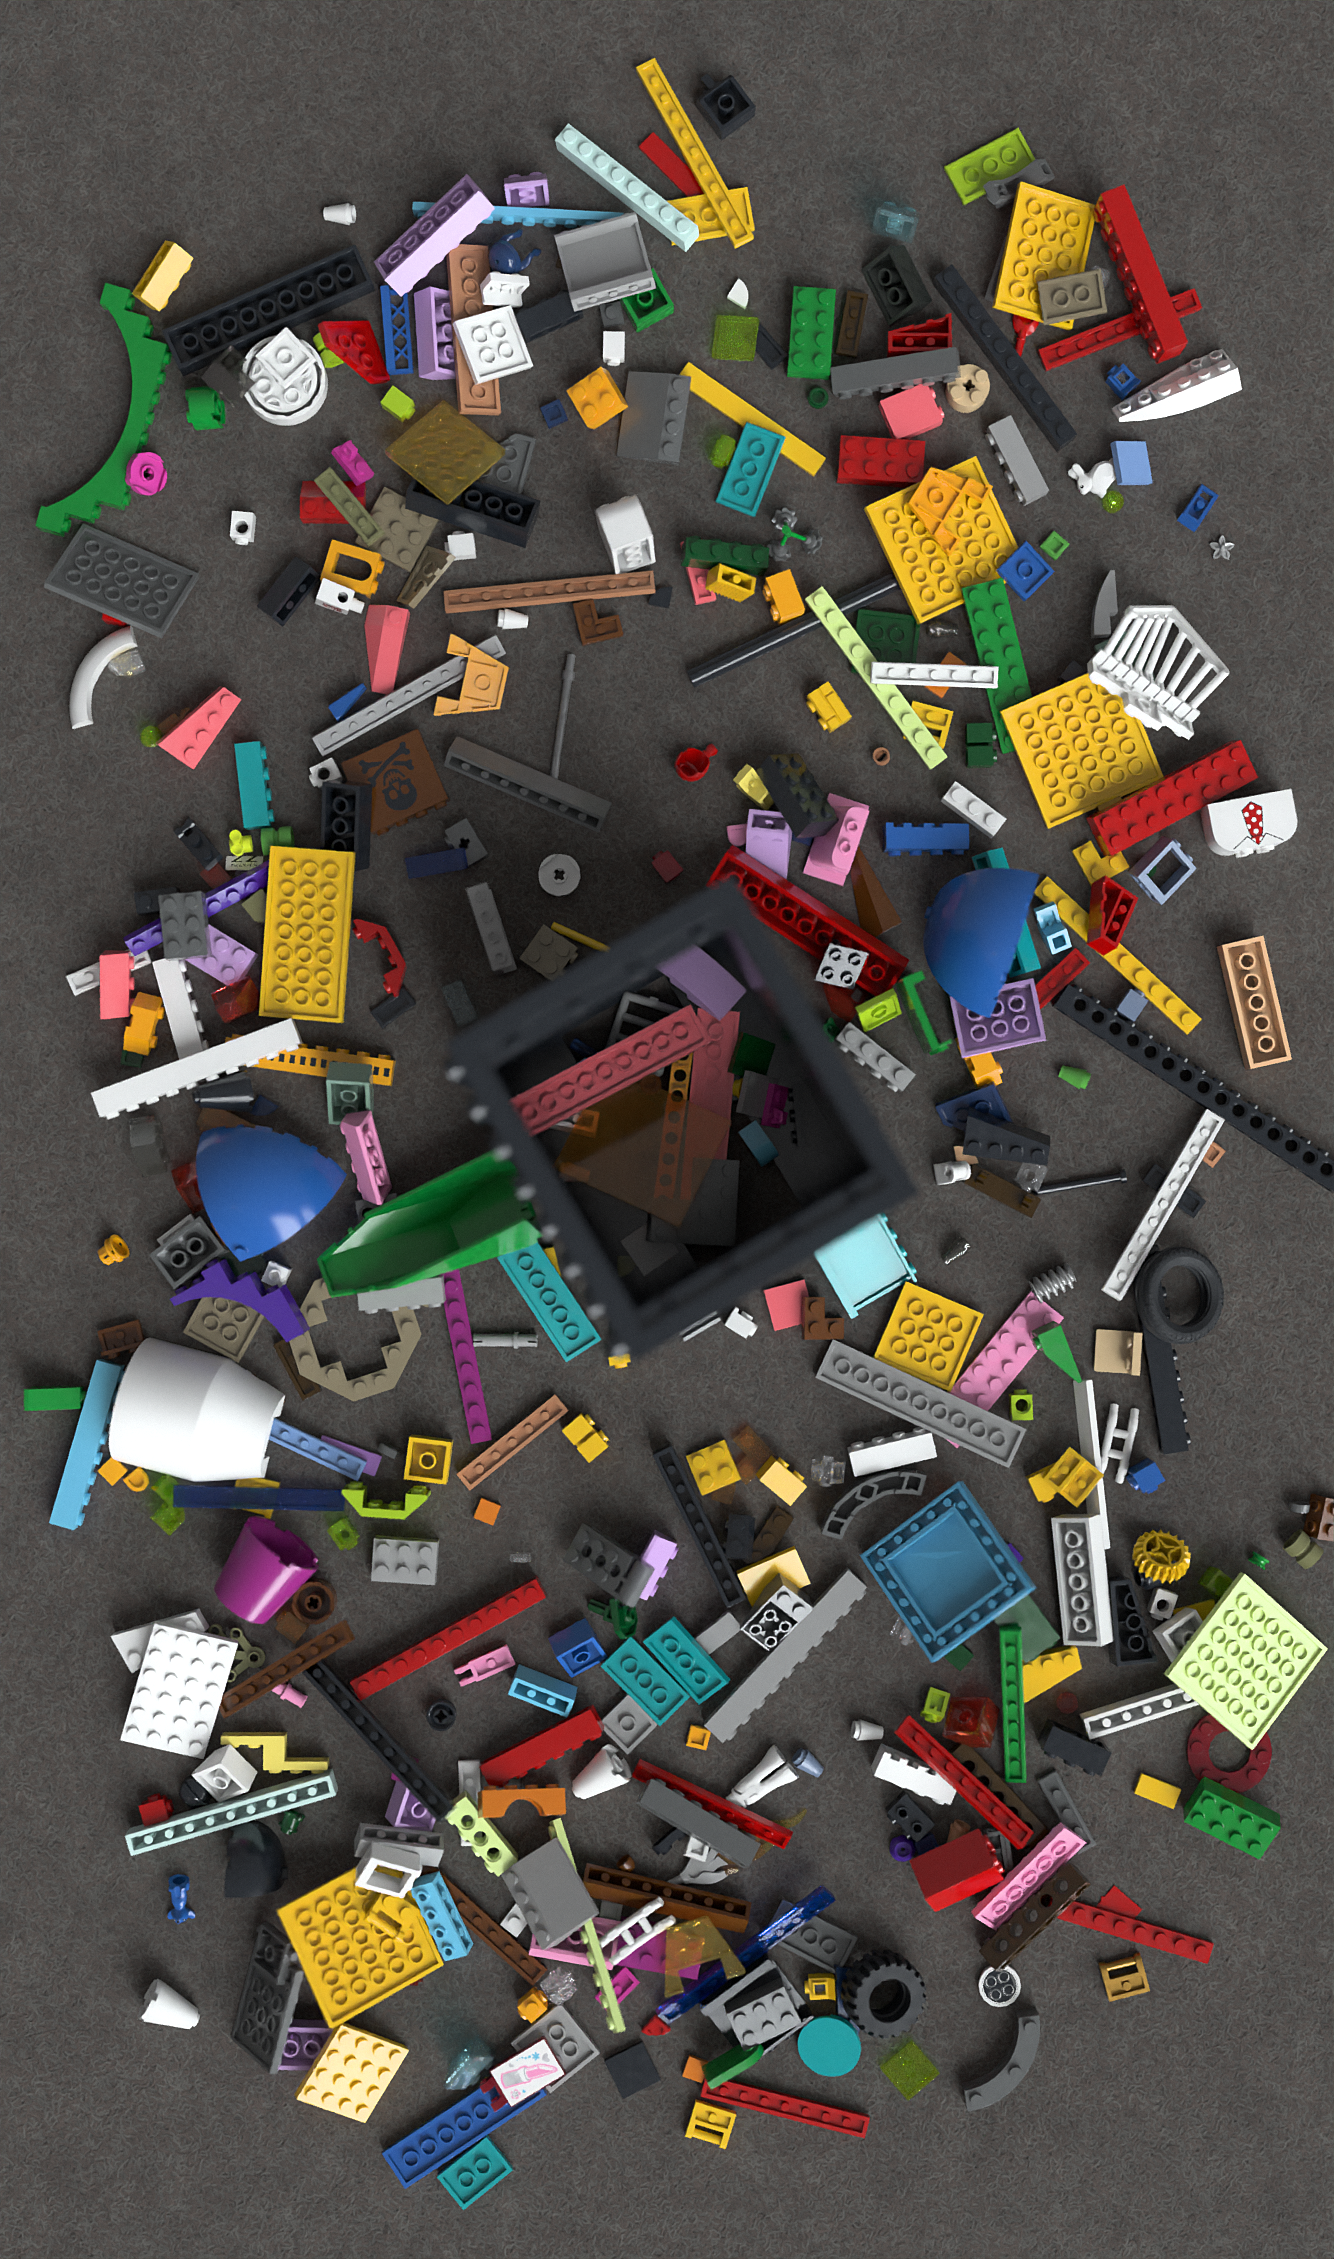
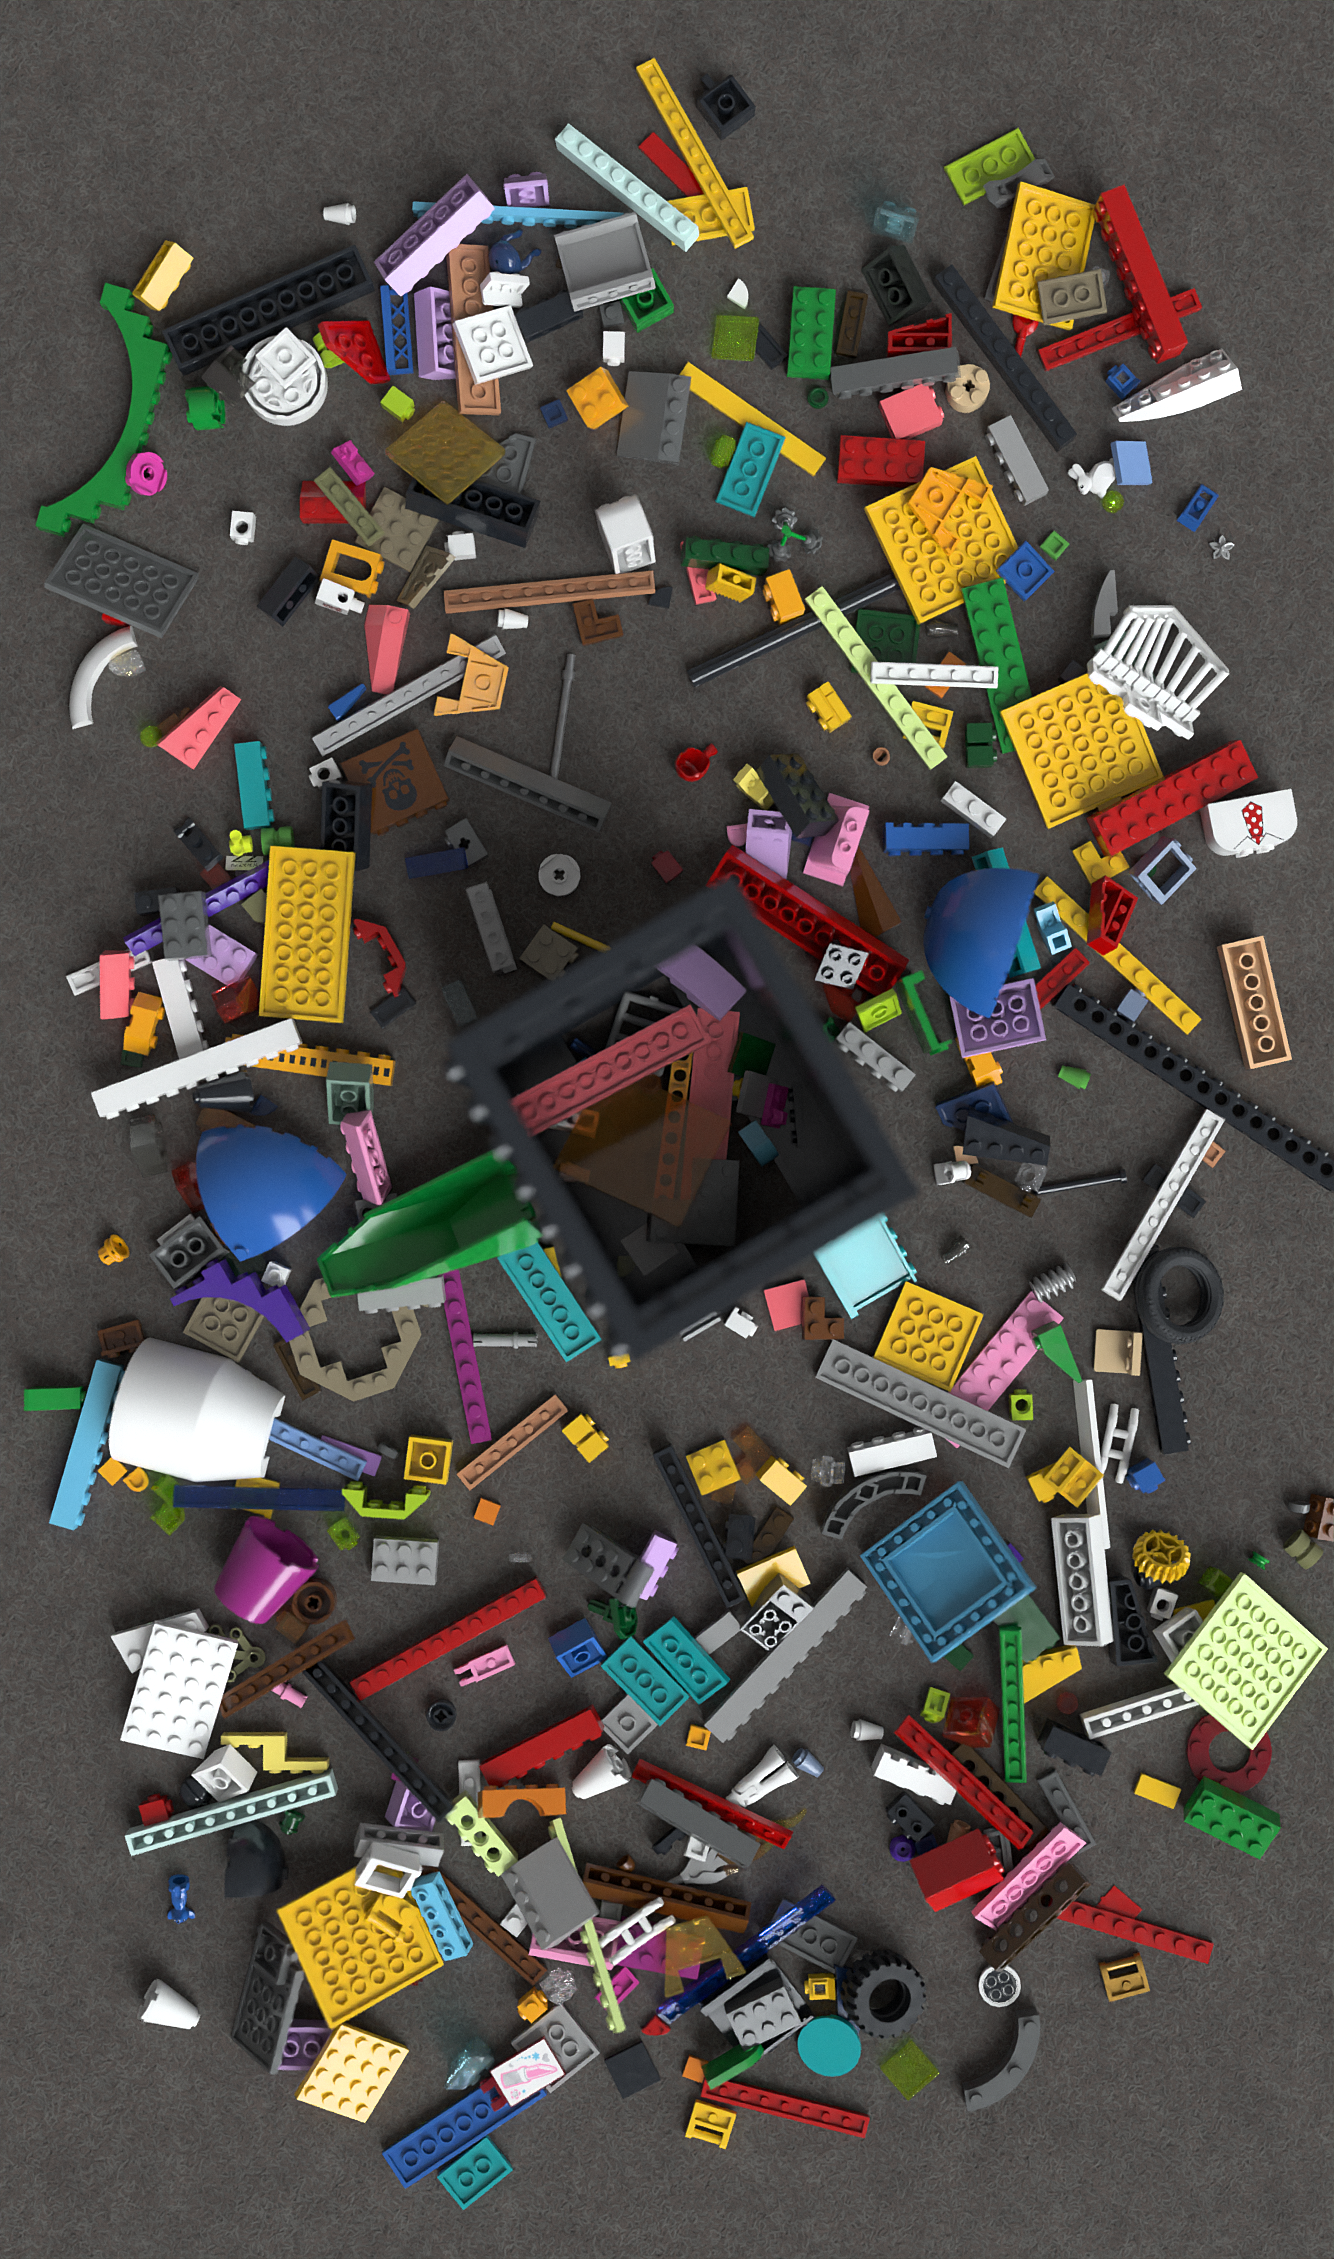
medium azure brick [508,1664,578,1717] -> none

